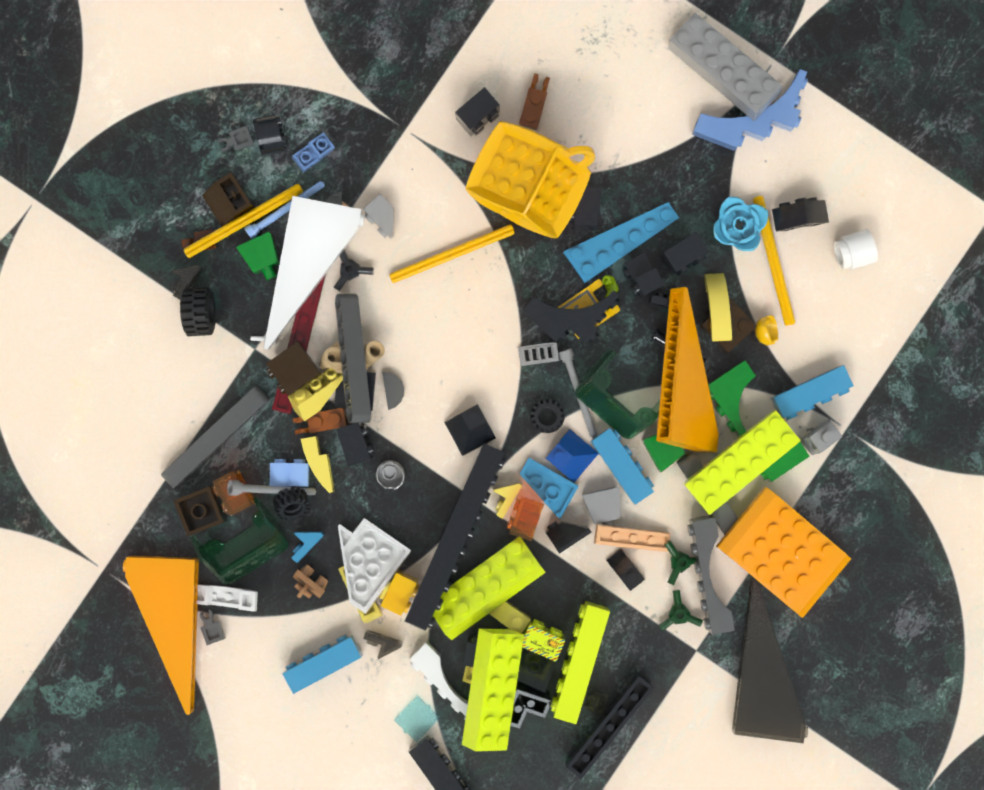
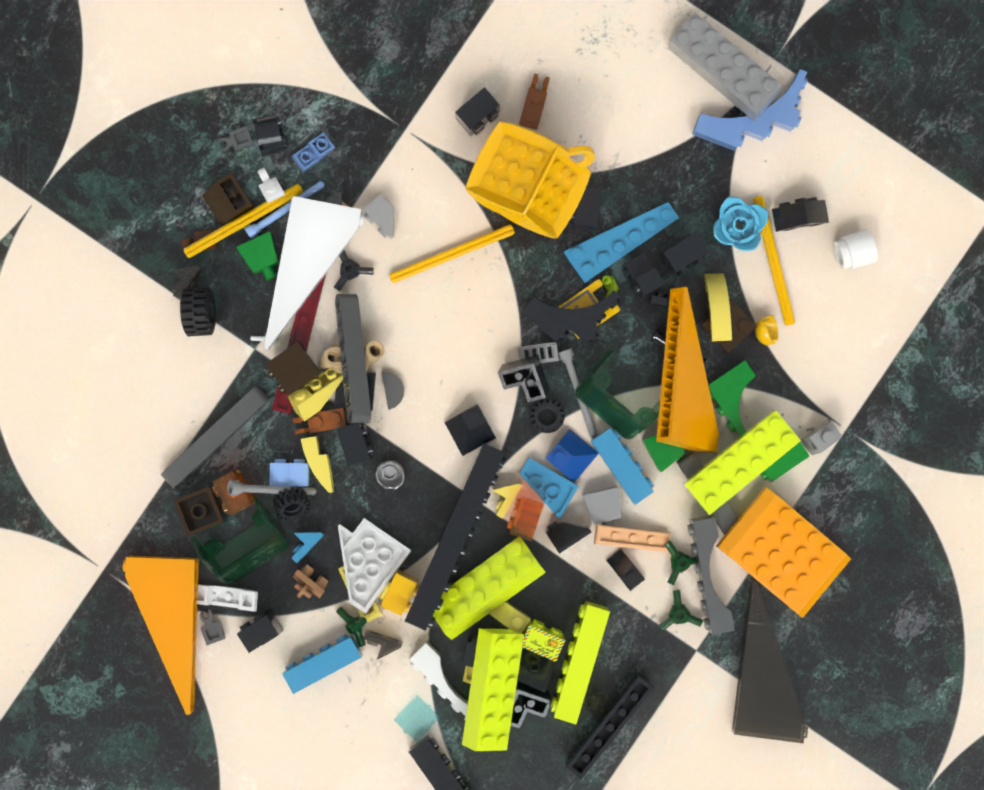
dark azure brick [771,365,854,420] -> none
none -> black brick [237,611,284,653]
none -> white plate [257,168,285,203]
none -> dark green piece [336,607,367,647]
none -> black brick [498,355,550,403]

